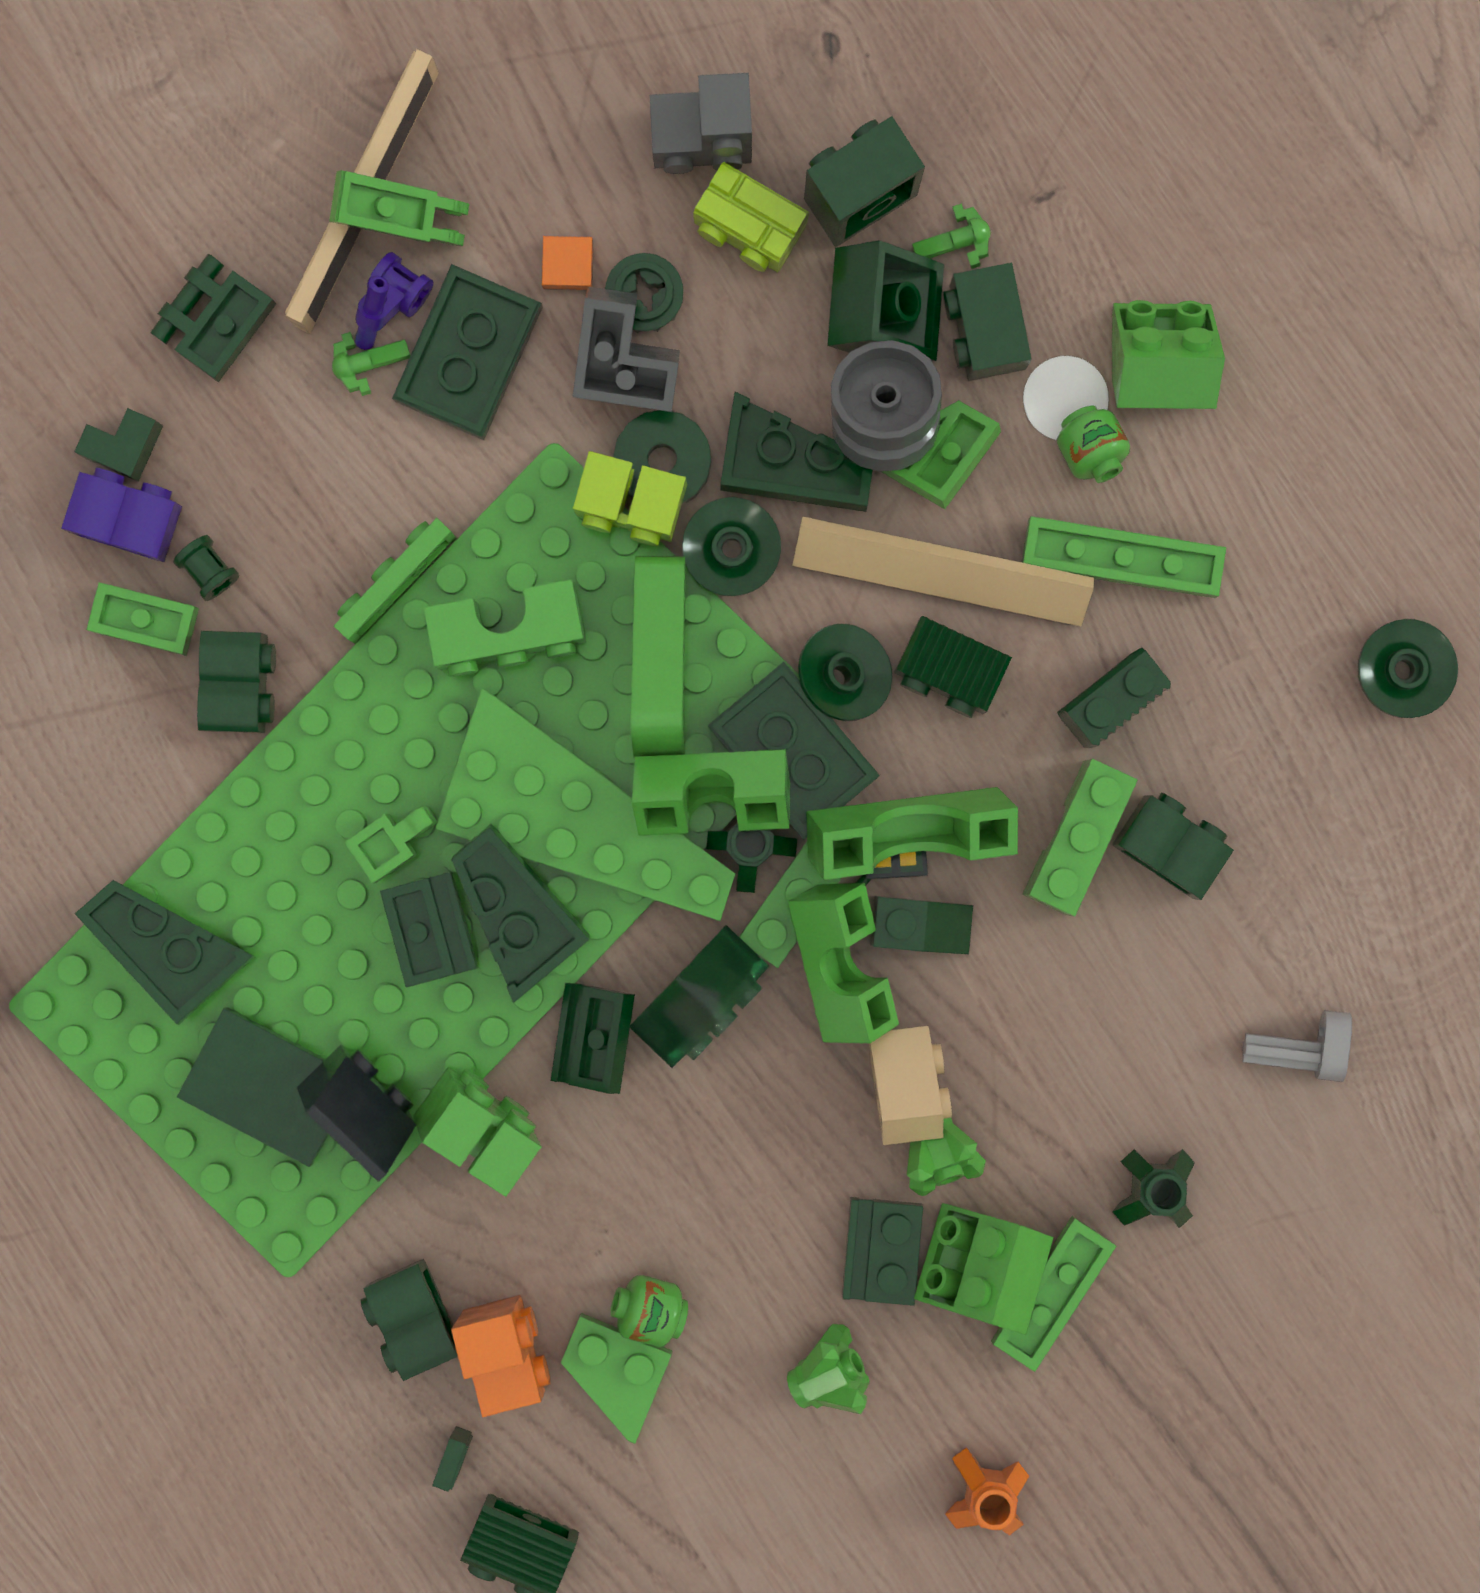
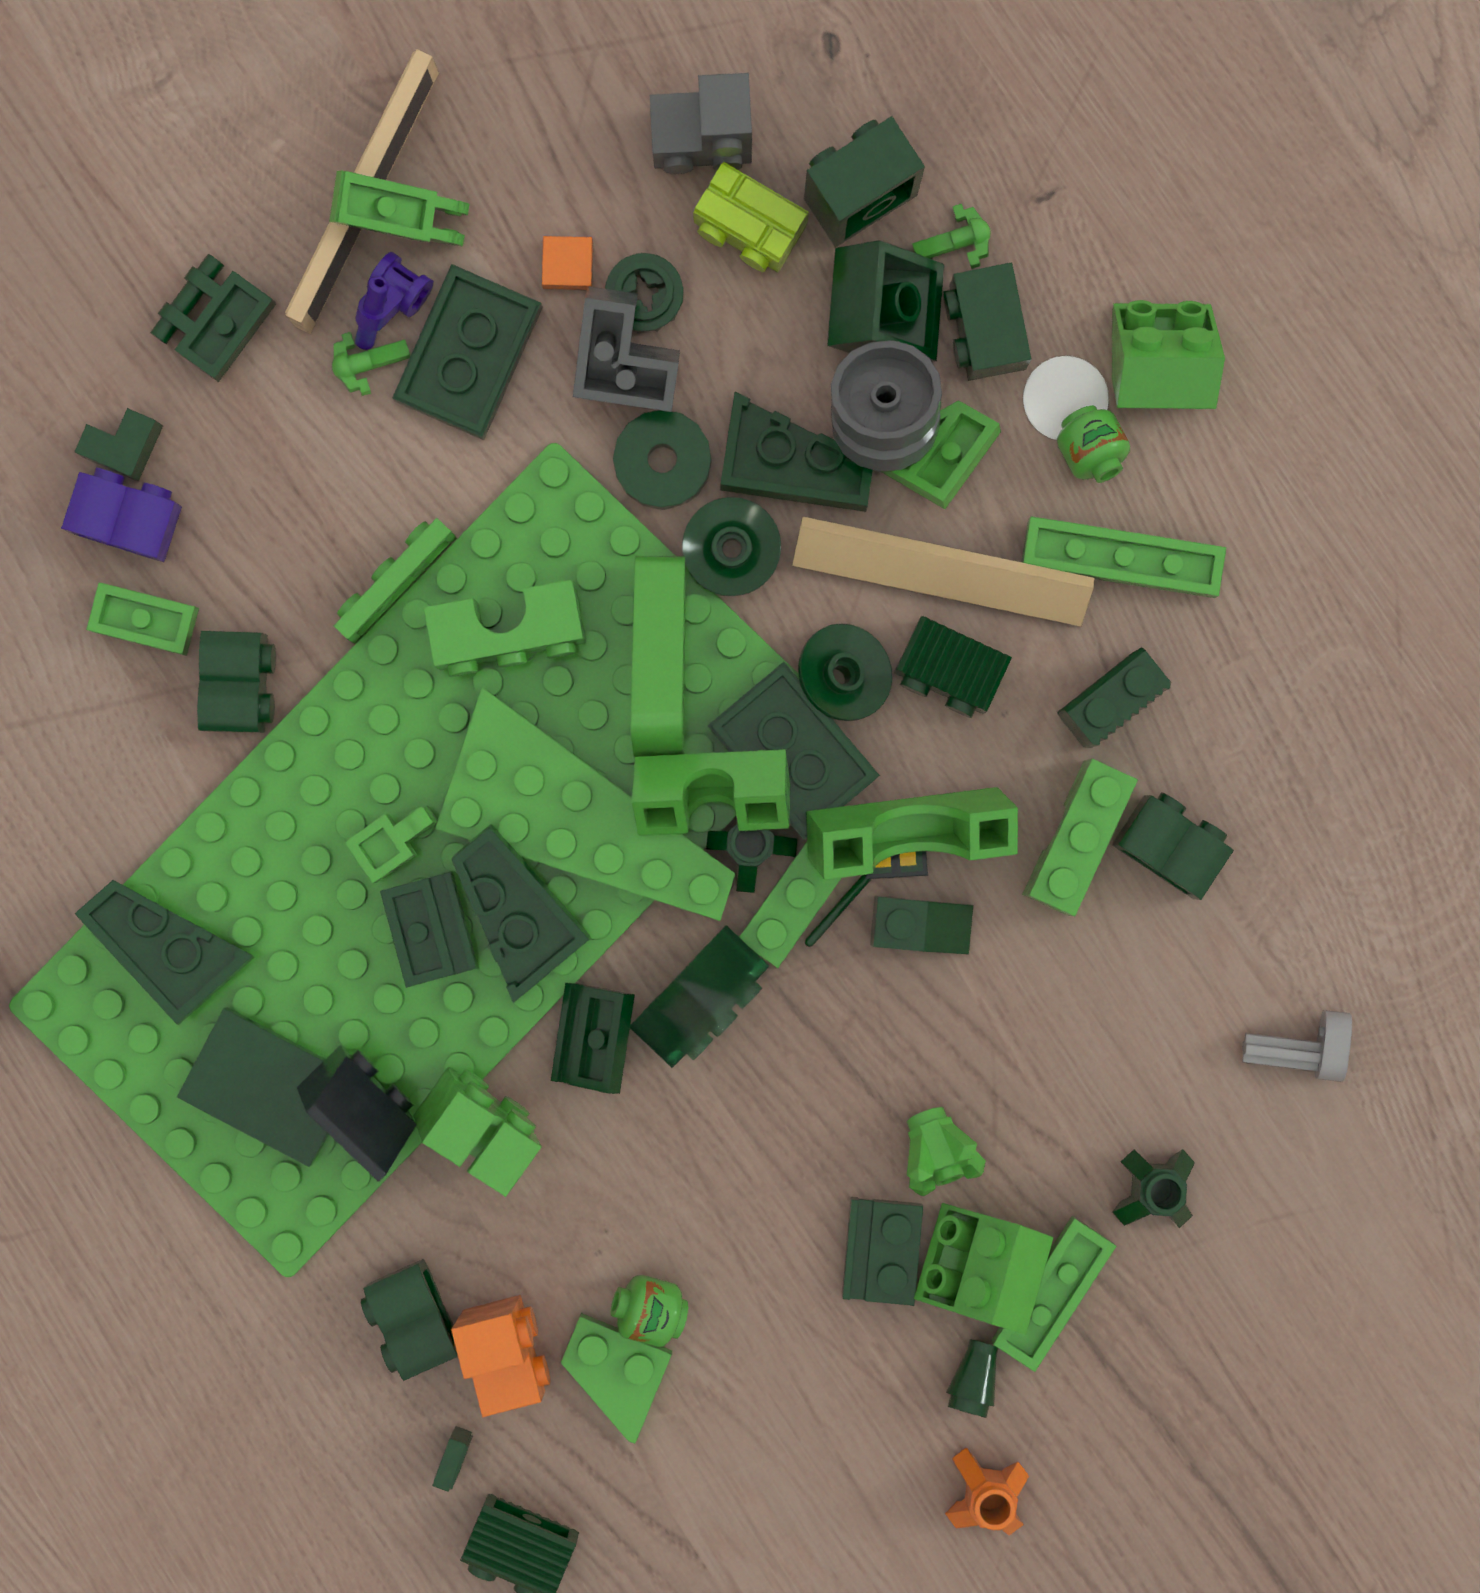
dark green bush [173,535,239,601] -> none
lime piece [573,451,687,546] -> none
bright green rock [787,1324,870,1414] -> none
bright green arch [788,883,899,1044] -> none
tan brick [869,1026,952,1145] -> none
dark green dish [1358,619,1458,718] -> none
none -> dark green cone [946,1339,999,1418]

